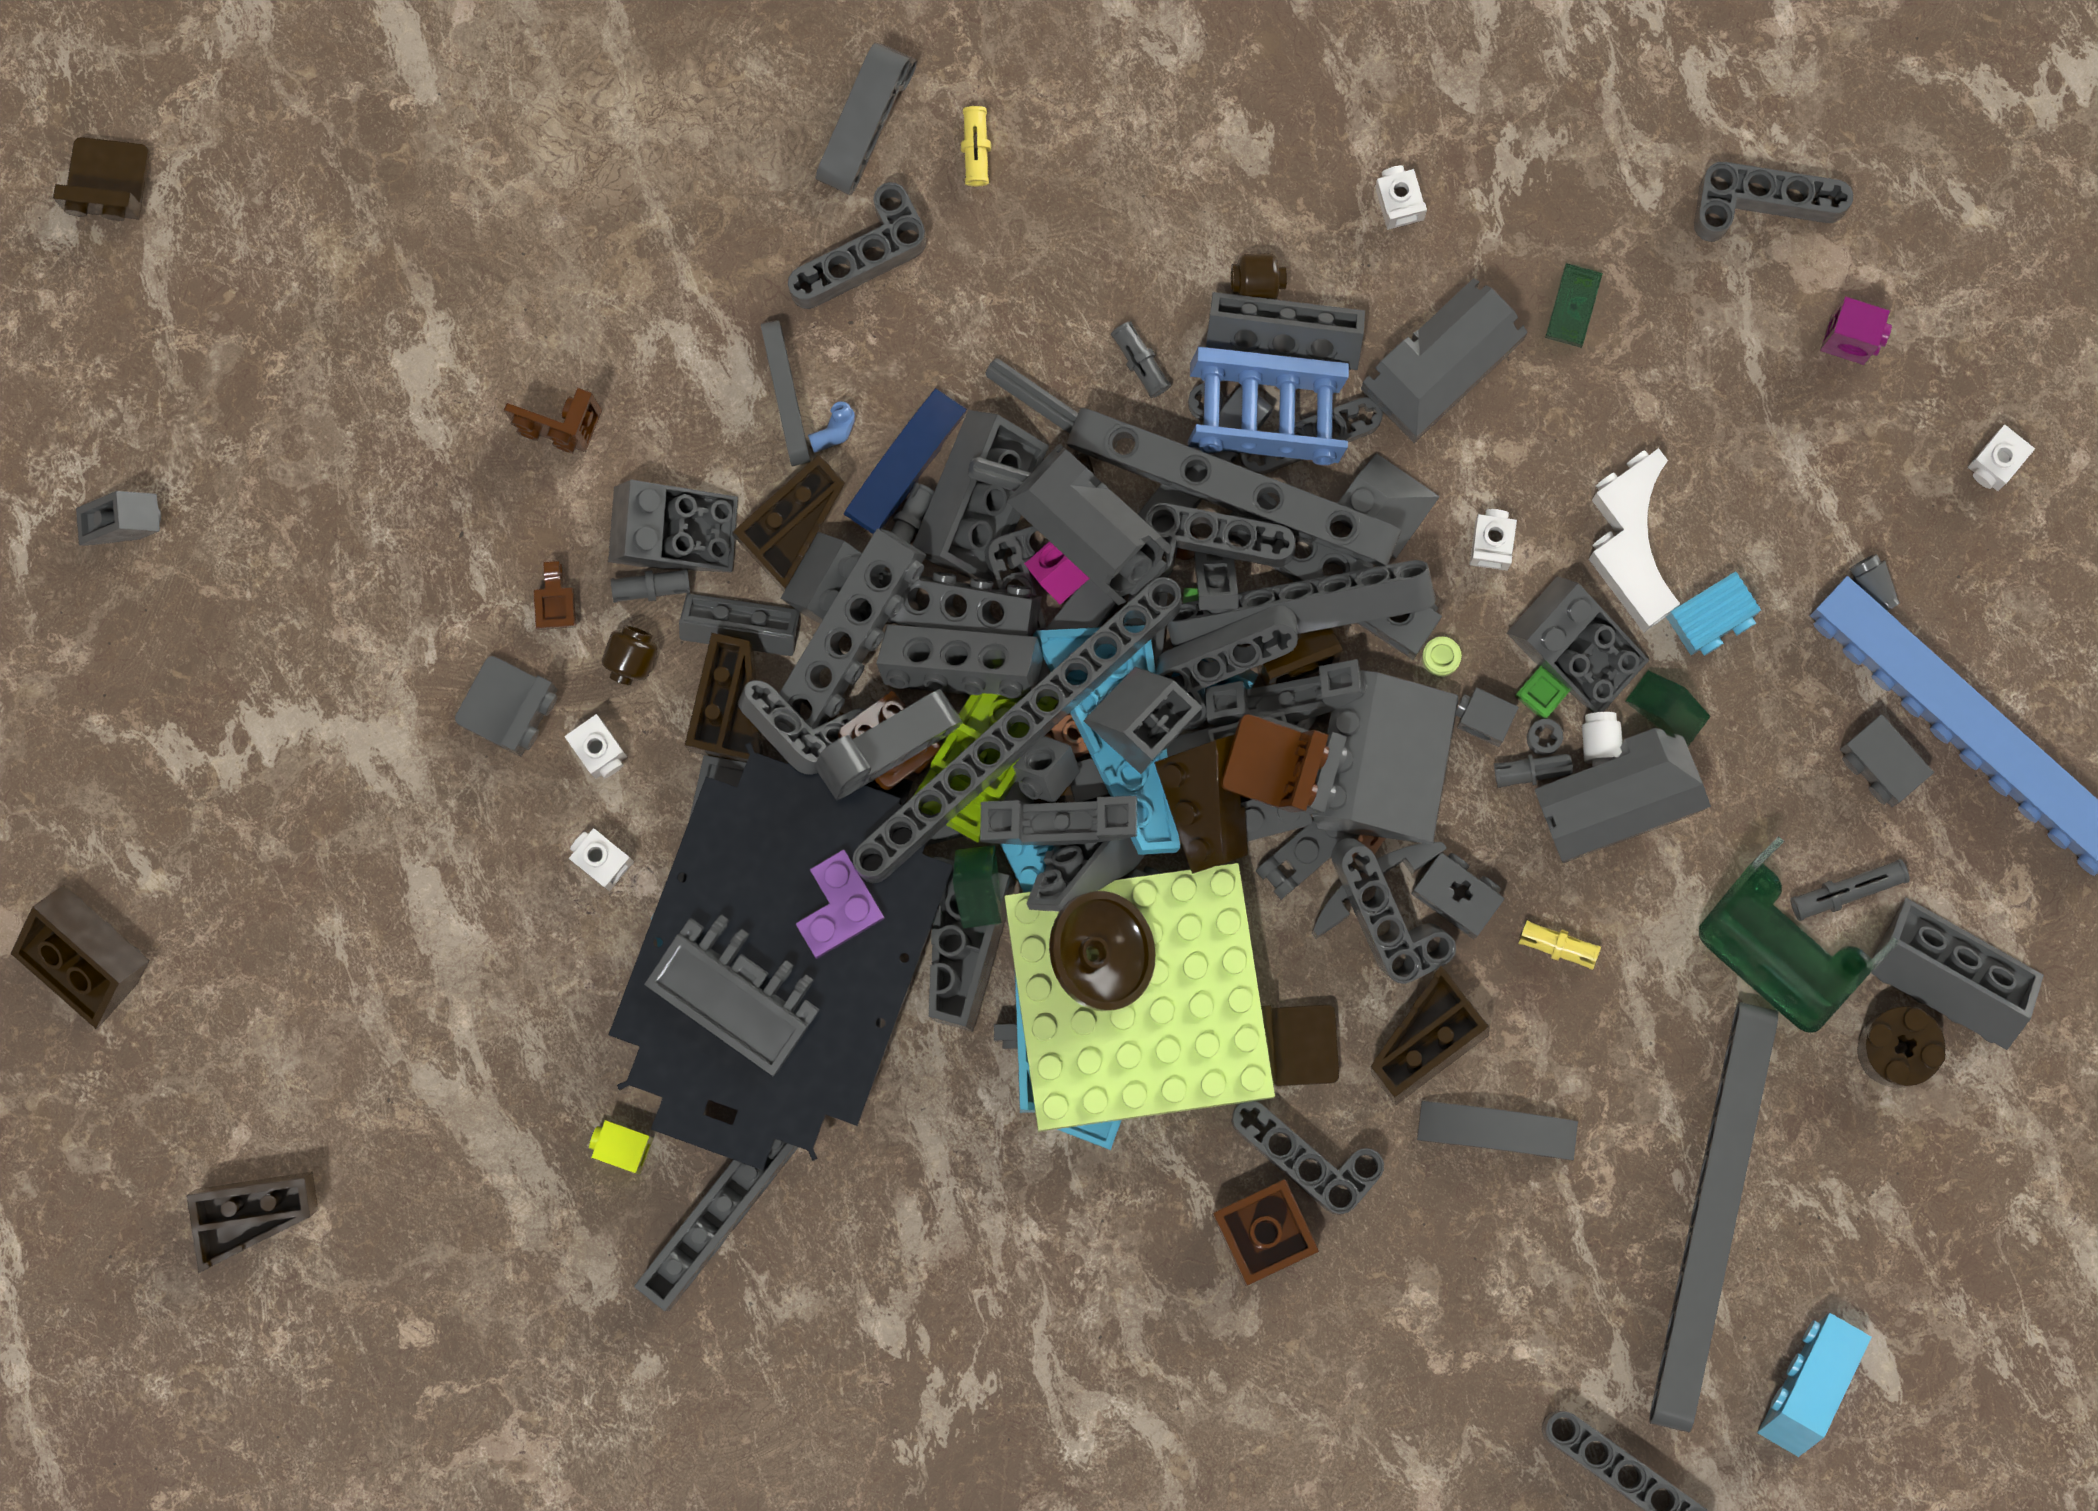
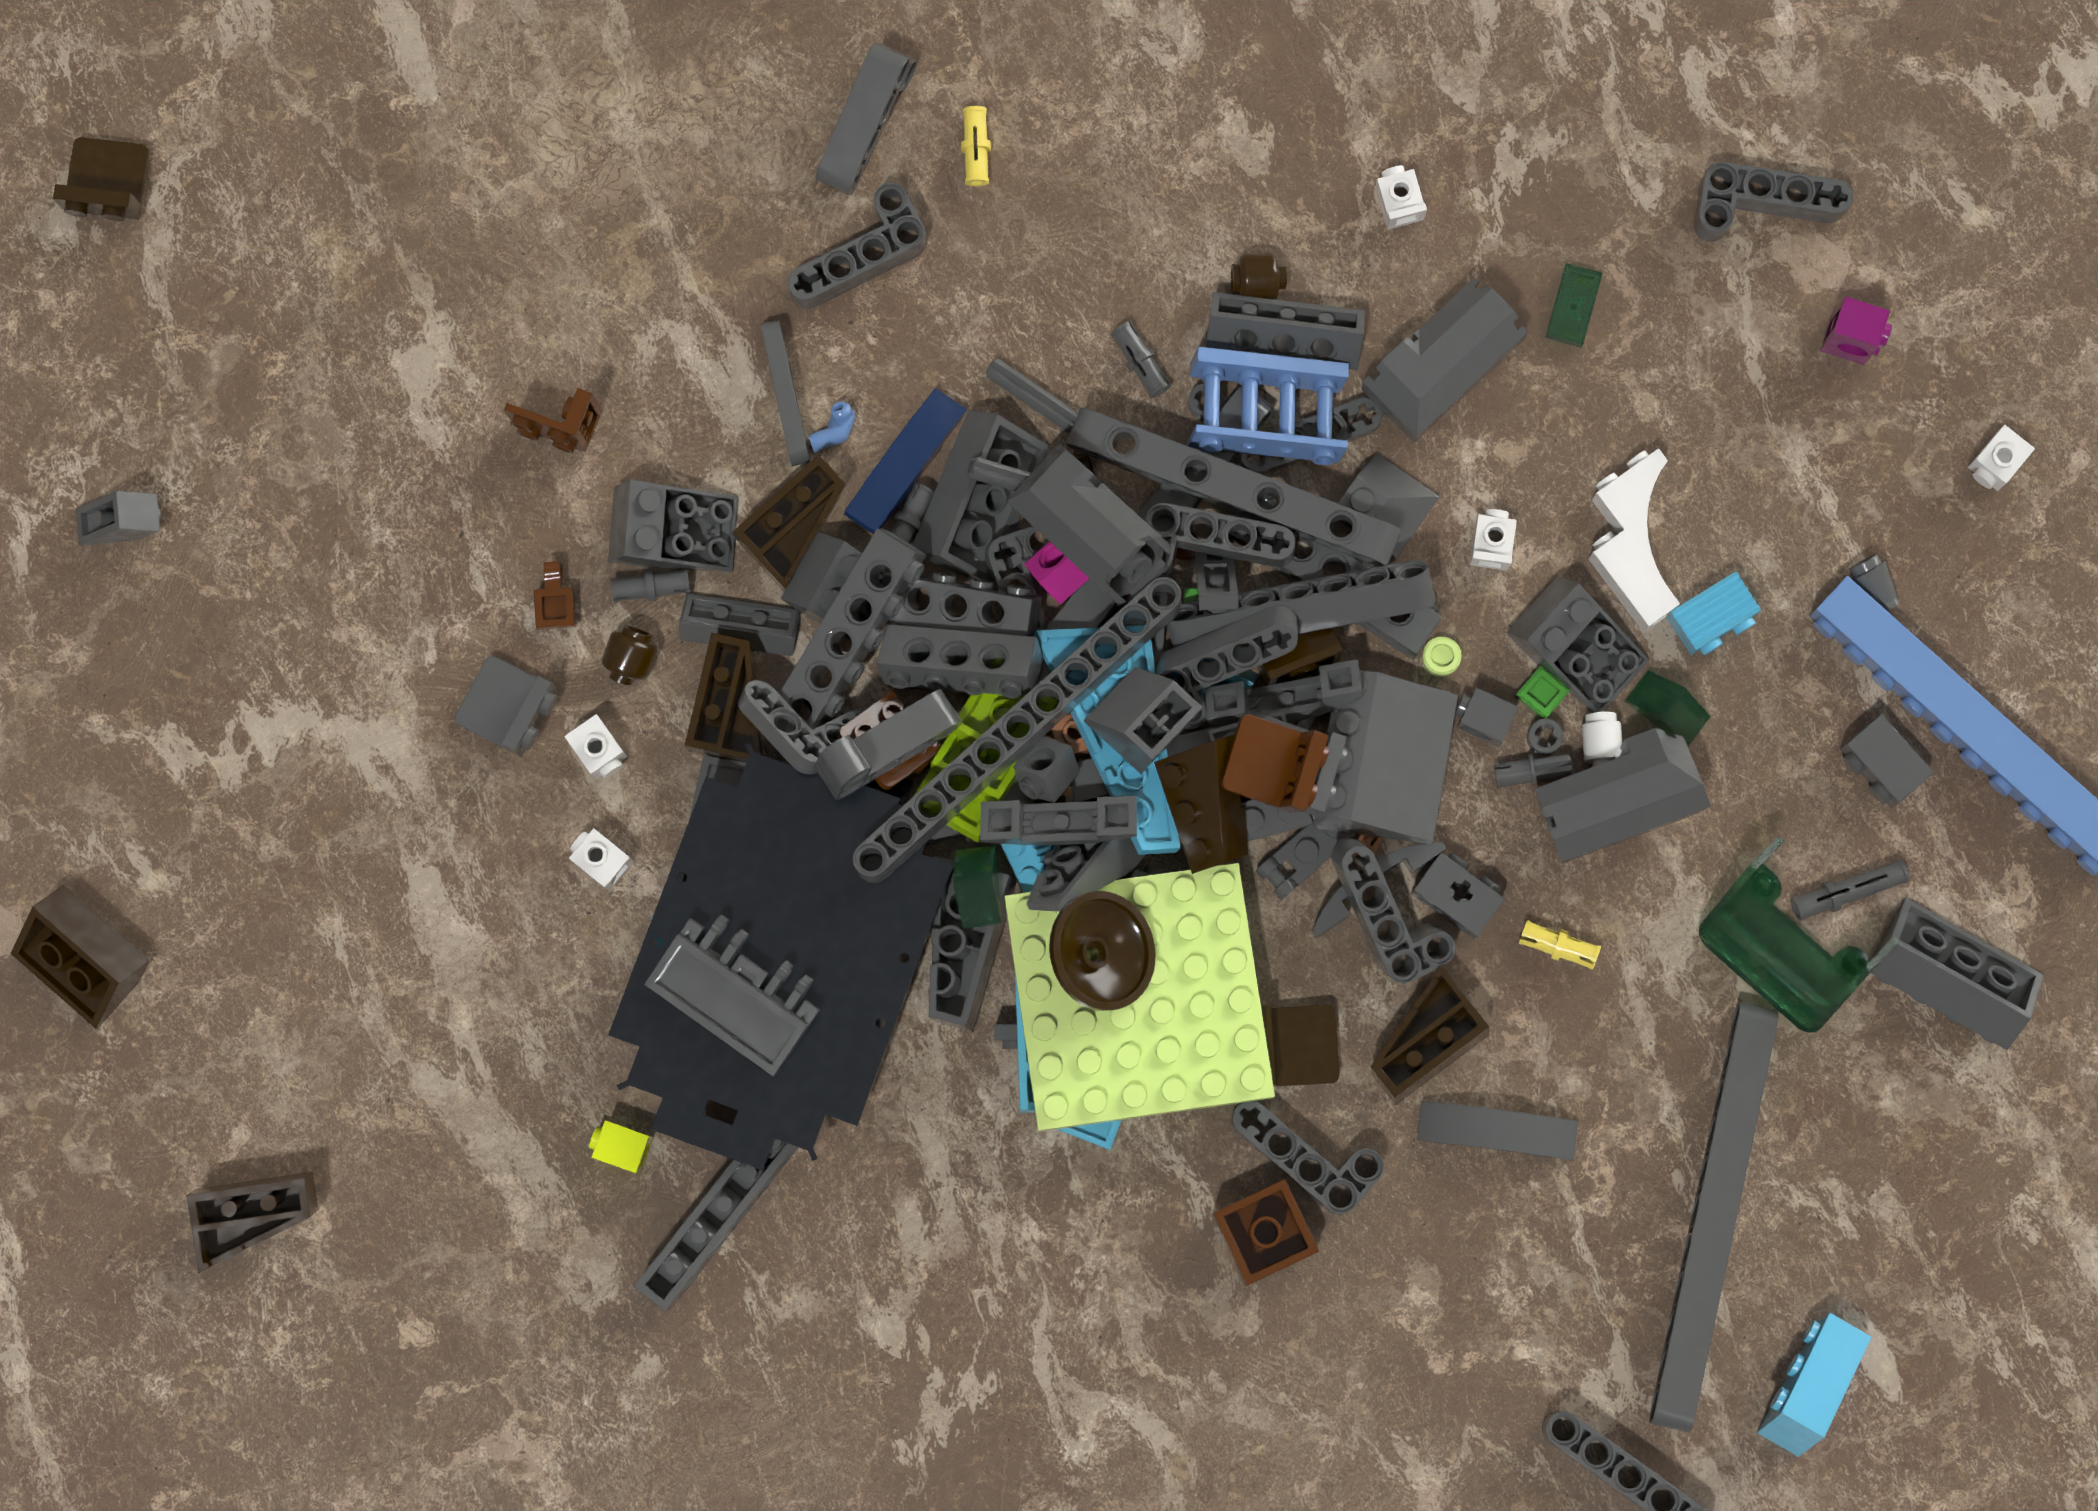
medium lavender plate [796,850,885,959] -> none
dark brown brick [1857,1007,1946,1089] -> none

